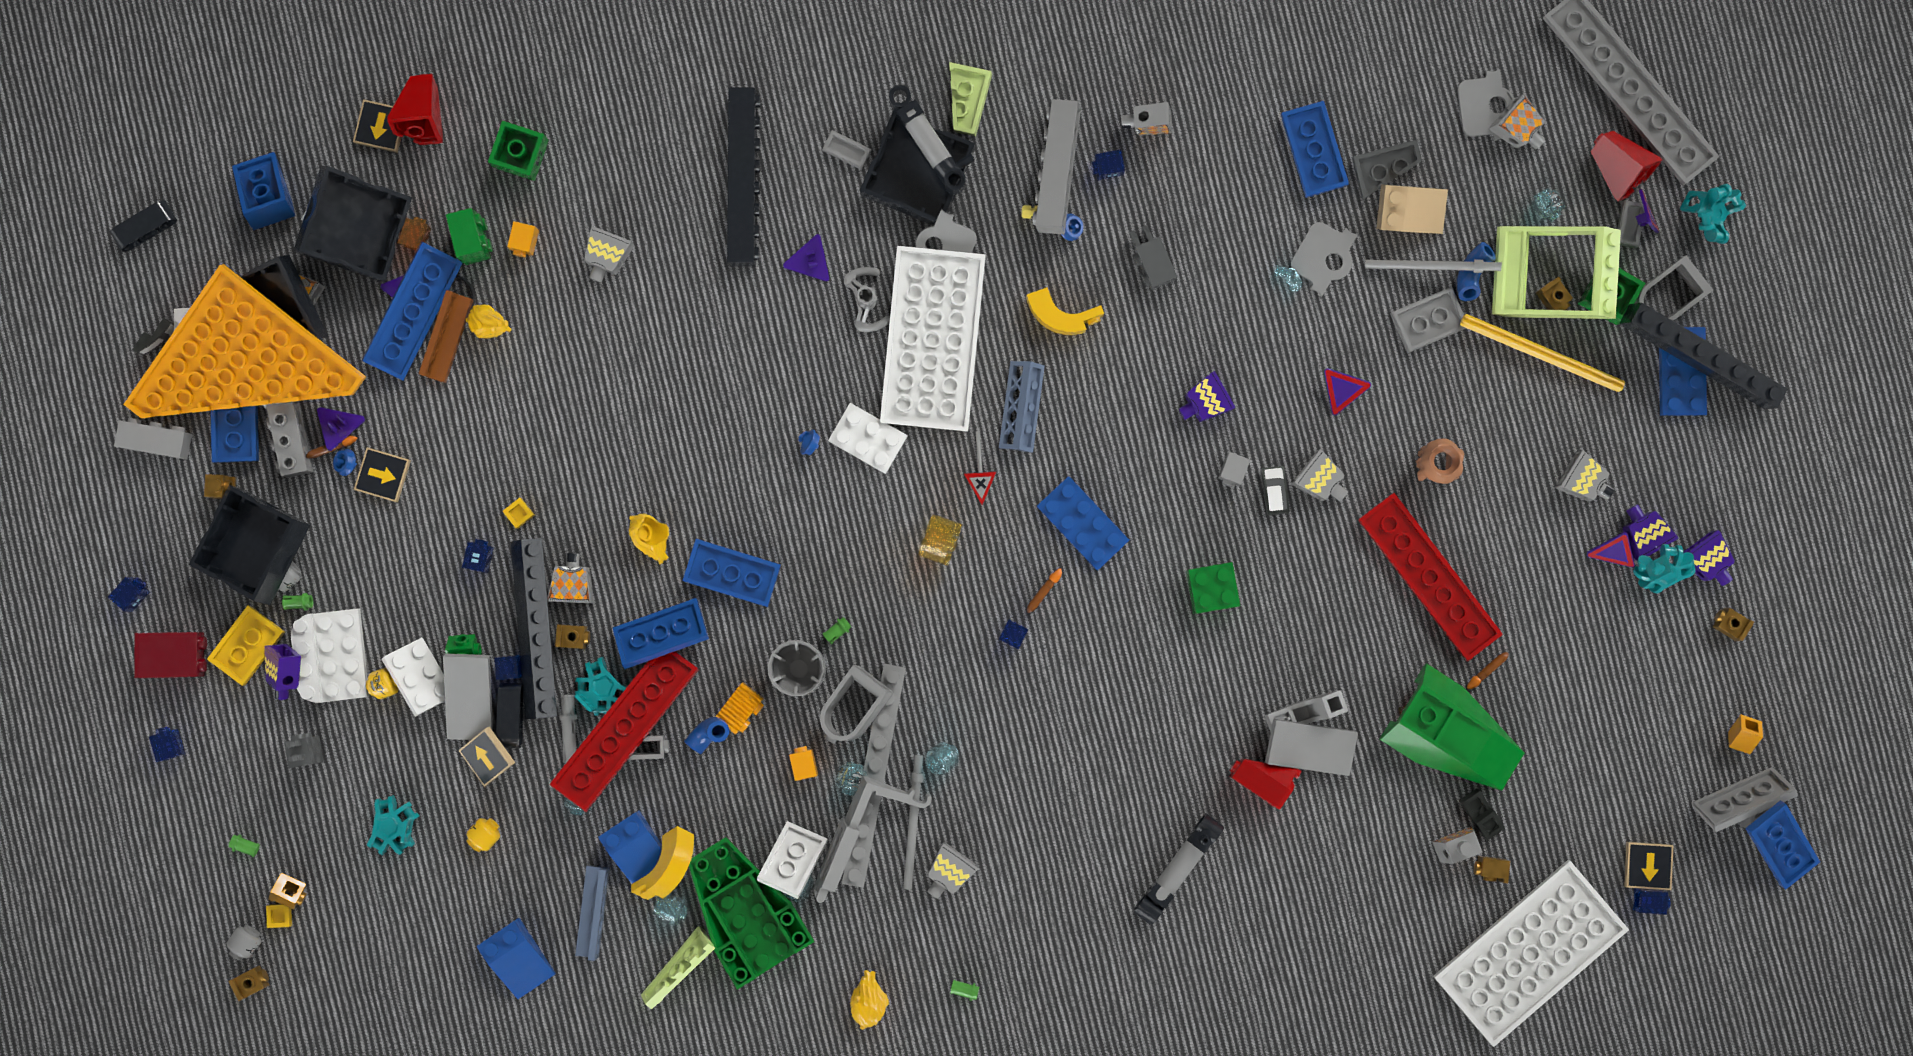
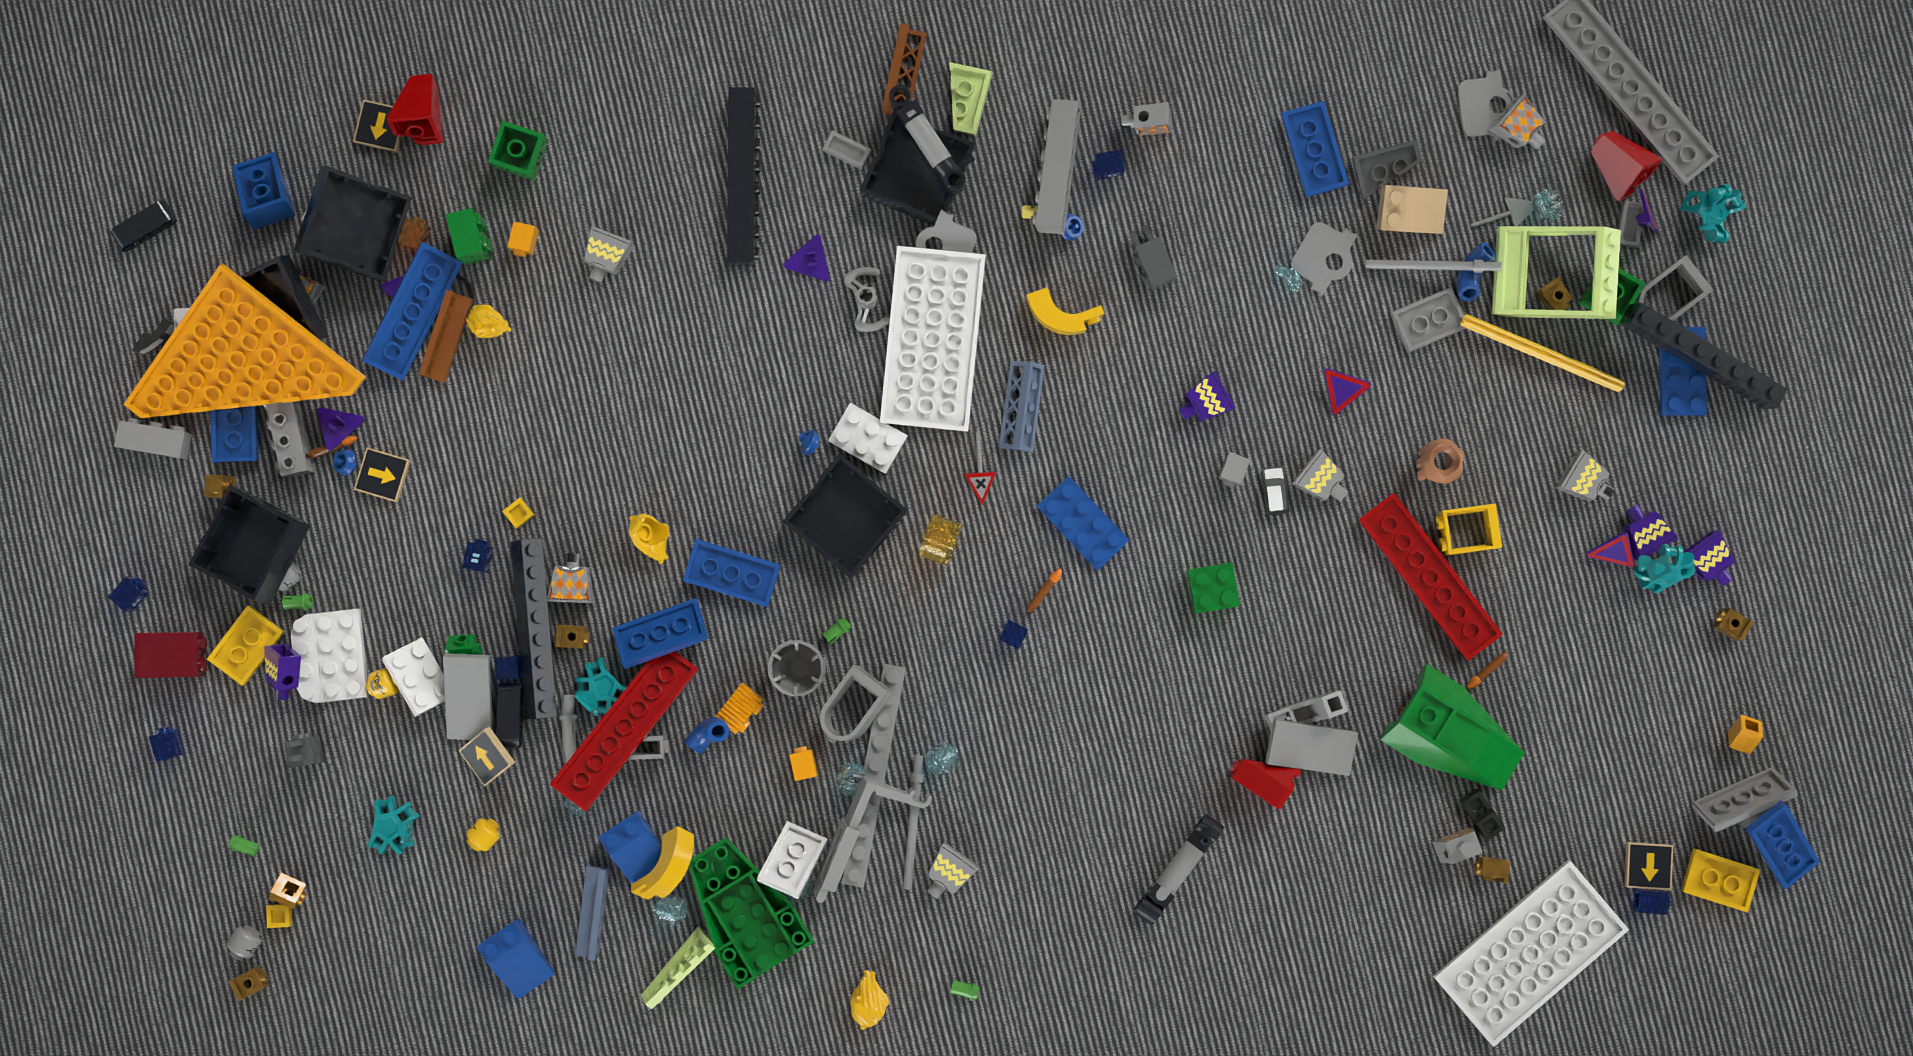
none -> black tile [782,453,909,579]
none -> dark orange fence [882,23,927,115]
none -> yellow window [1436,504,1502,556]
none -> light grey piece [1471,197,1541,228]
none -> yellow plate [1681,848,1760,913]

